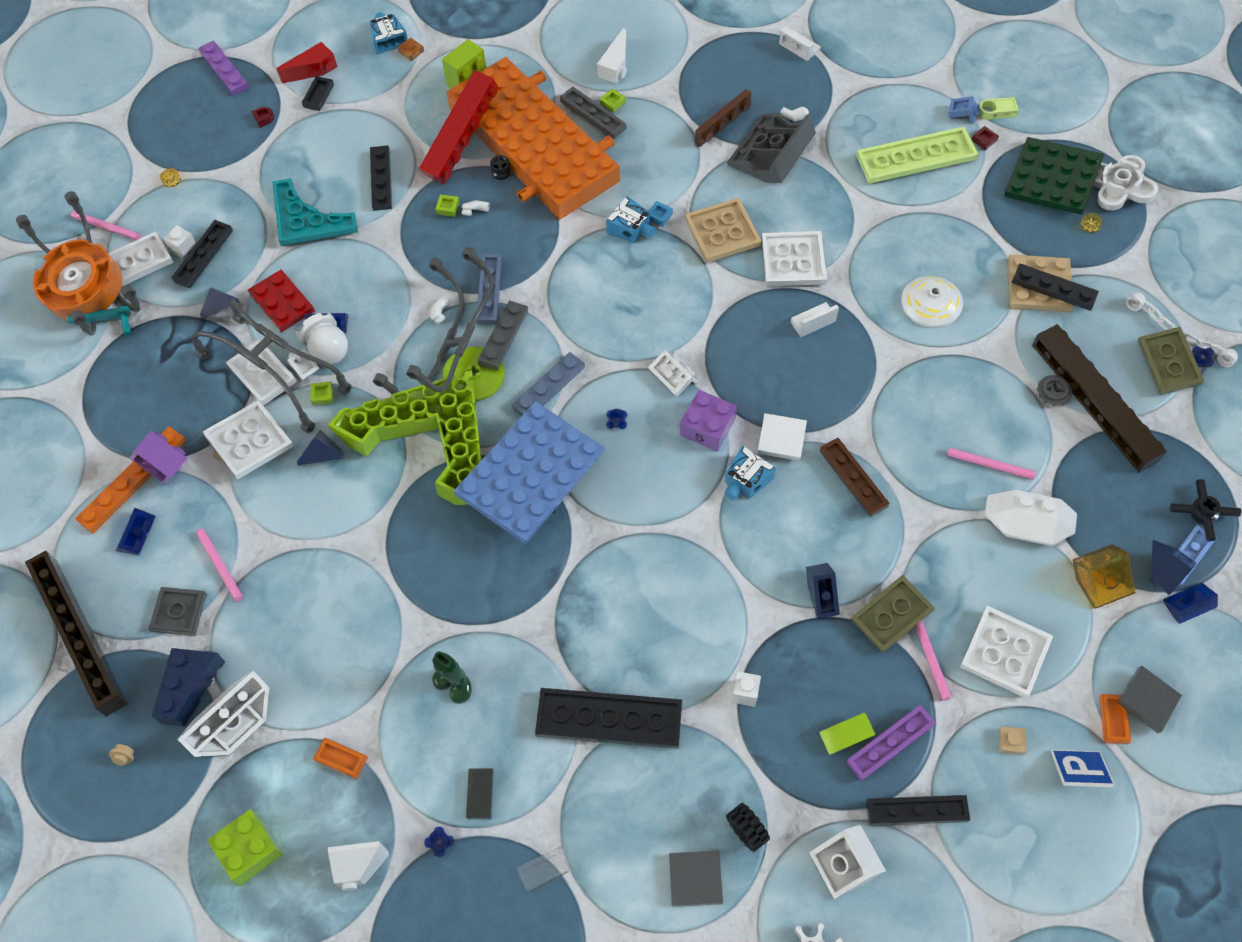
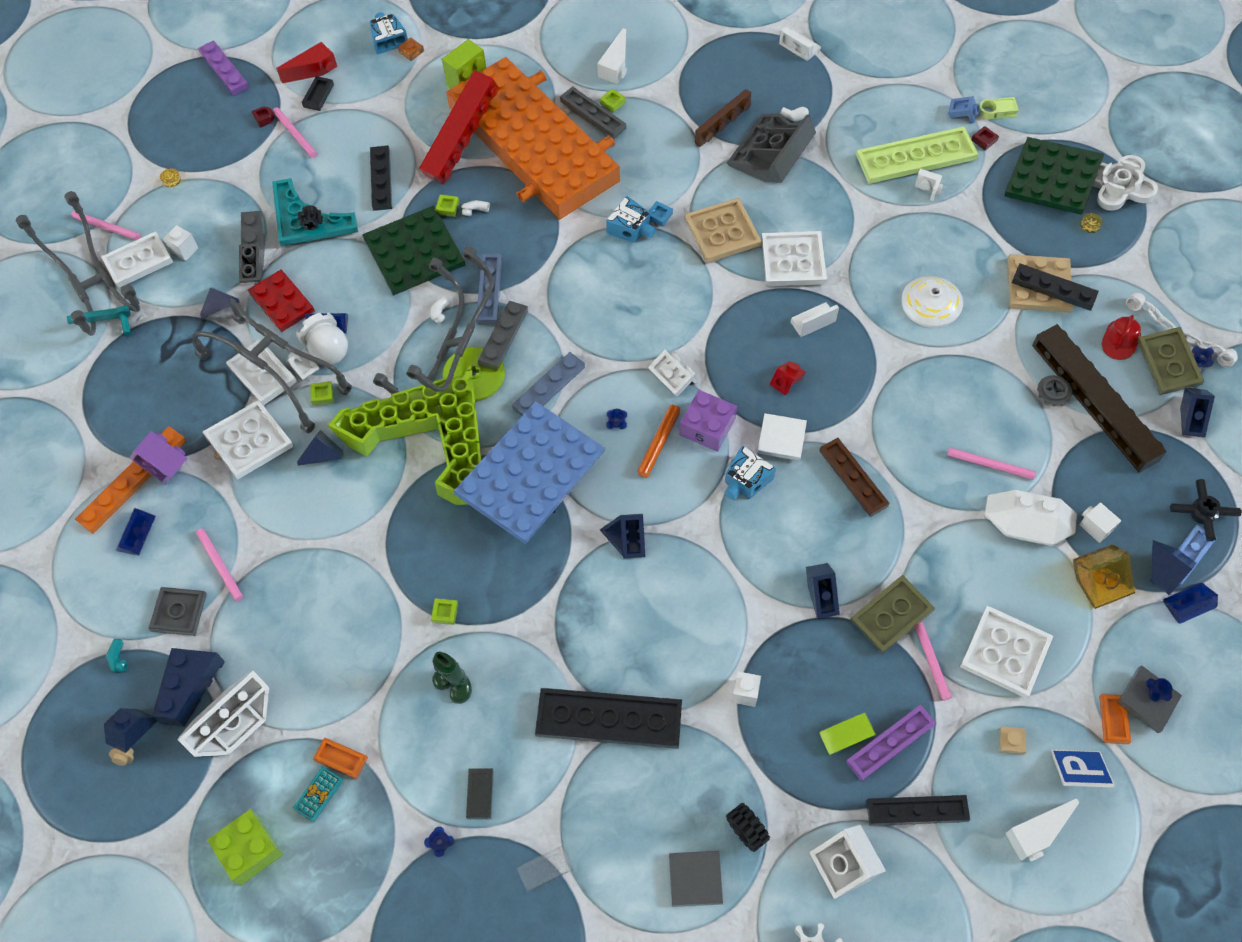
dark brown brick [25,550,128,717] -> none
orange piece [33,239,122,320] -> none
black plate [171,220,233,289] -> none
white slope [328,841,389,891] -> none
black wheel [490,155,510,180] -> none
none -> dark blue slope [104,708,157,753]
none -> teal arm [106,639,127,673]
none -> dark grey slope [239,211,265,283]
none -> bright pink bar [273,107,317,158]
none -> teal tile [293,766,343,822]
none -> black gear [298,205,323,230]
none -> dark green plate [362,205,466,296]
none -> lime plate [431,598,458,625]
none -> dark blue slope [600,514,645,558]
none -> orange axle [638,404,680,478]
none -> red bracket [770,361,806,395]
none -> white bracket [915,169,944,201]
none -> white slope [1005,798,1079,862]
none -> white brick [1079,502,1121,543]
none -> red piece [1101,315,1141,360]
none -> clear blue plate [1146,678,1173,702]
none -> dark blue slope [1180,388,1215,437]

